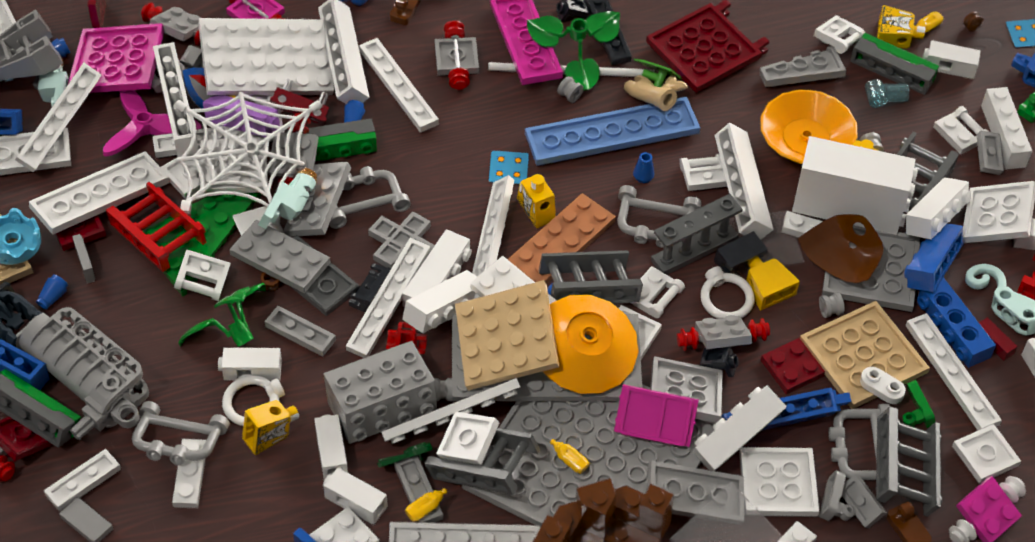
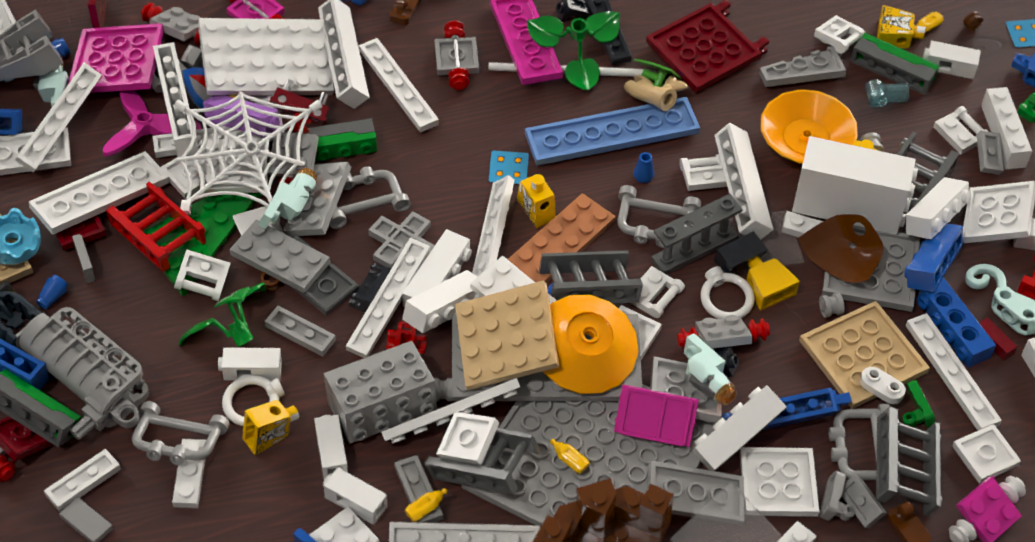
blue cone [344,100,365,123] -> none
dark green piece [377,442,433,468] -> none
light grey wheel [557,76,584,103] -> none
dark red plate [760,338,825,395] -> none
none -> light aqua plate [684,333,738,406]

